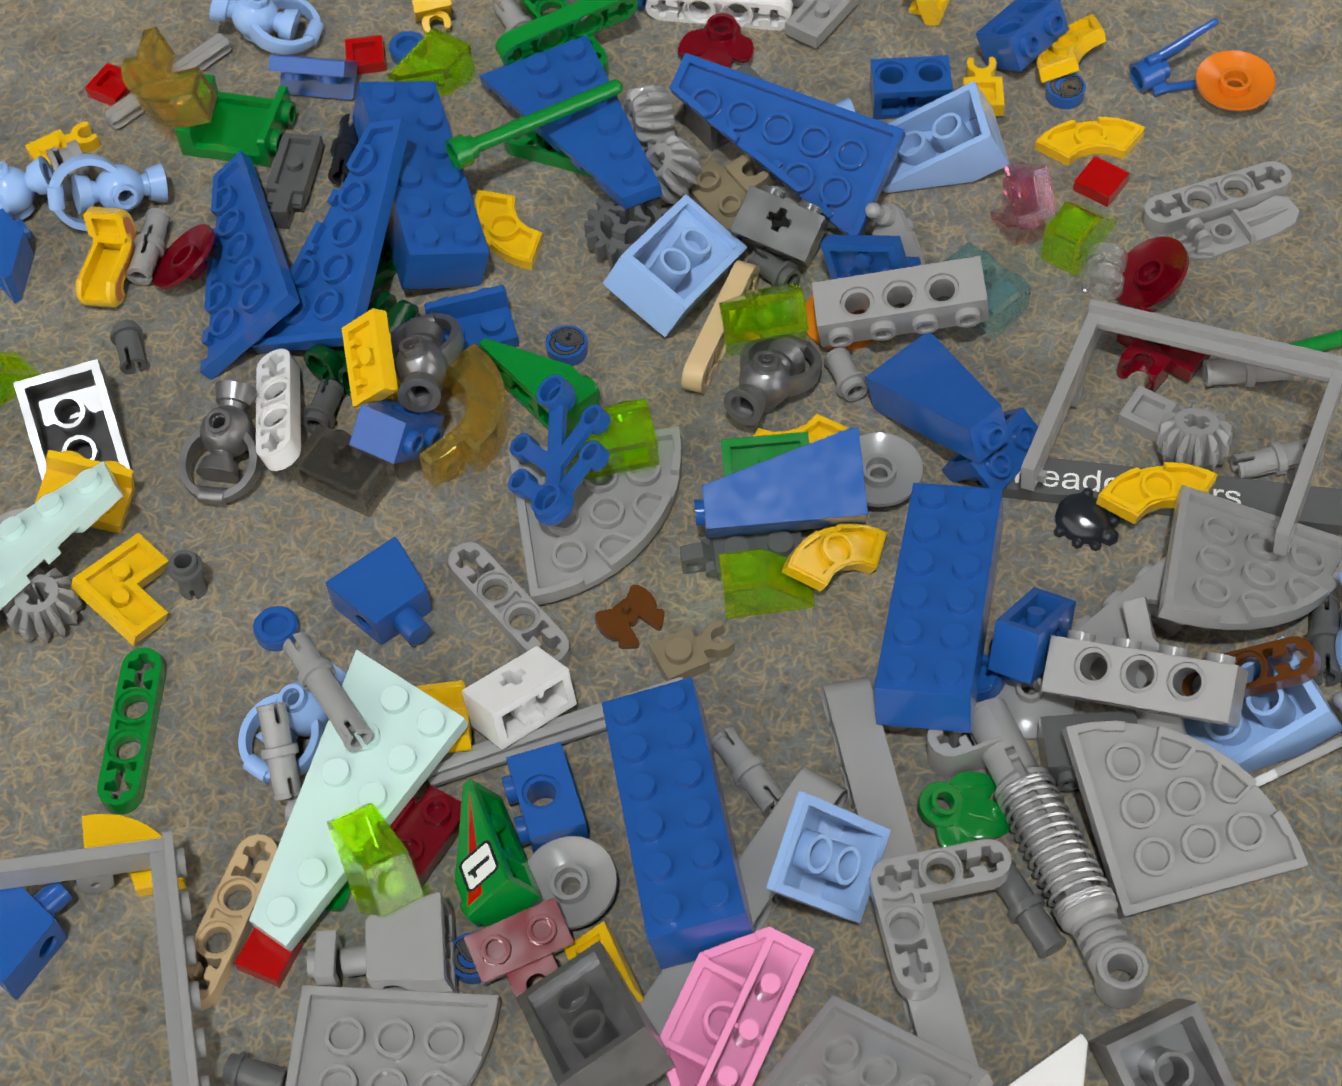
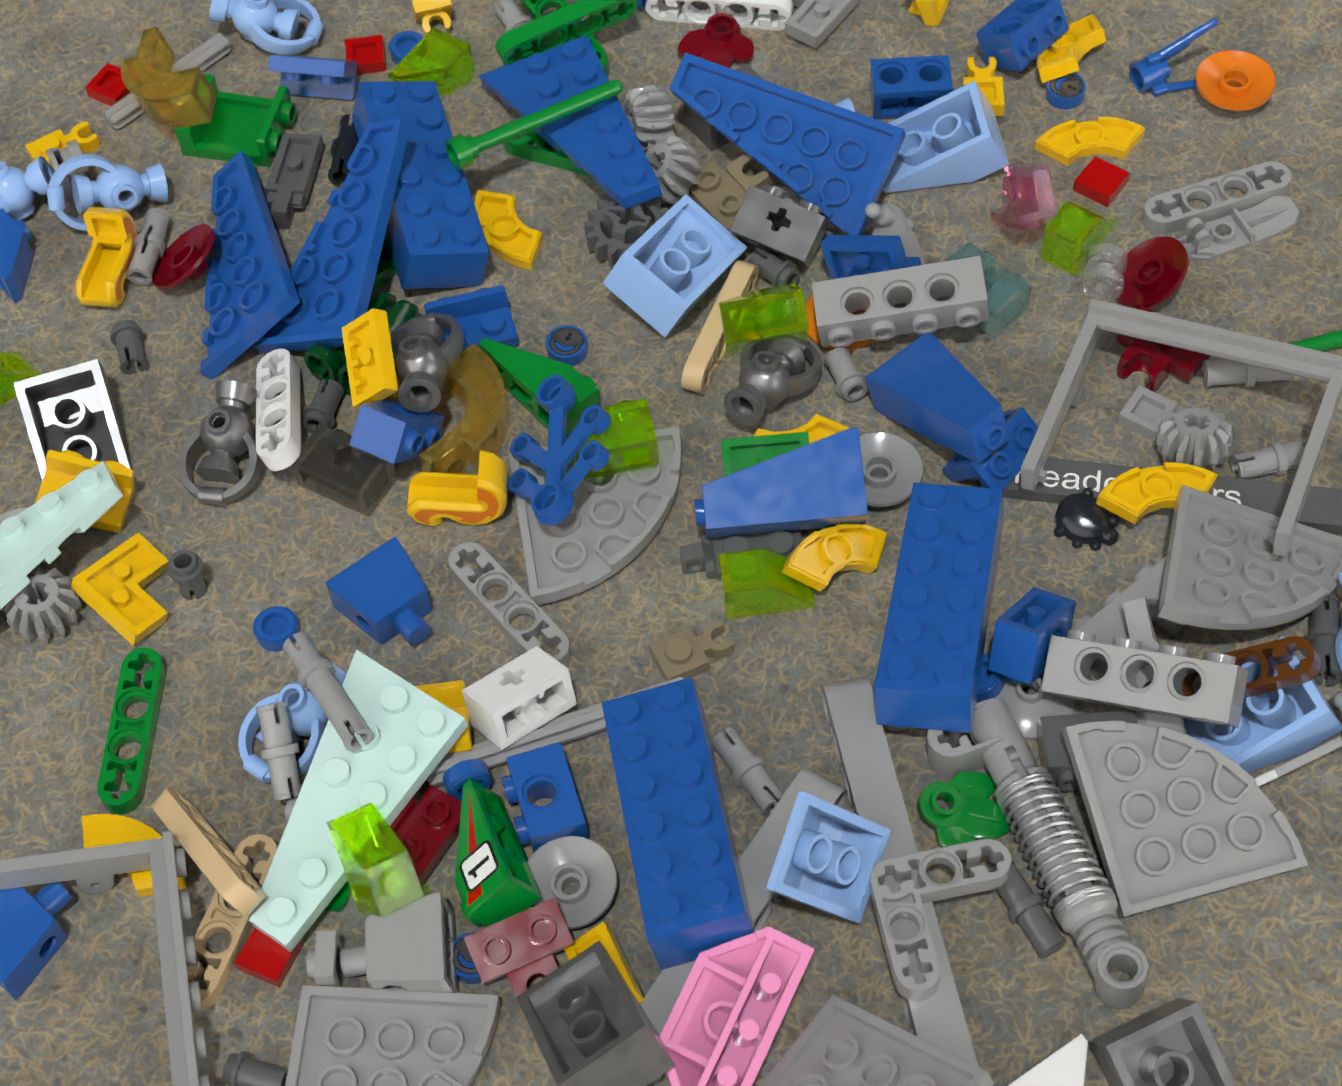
reddish brown piece [595,585,665,649] -> none
none -> tan beam [151,787,266,915]
none -> yellow animal [407,450,509,526]
none -> blue tile [442,759,492,801]

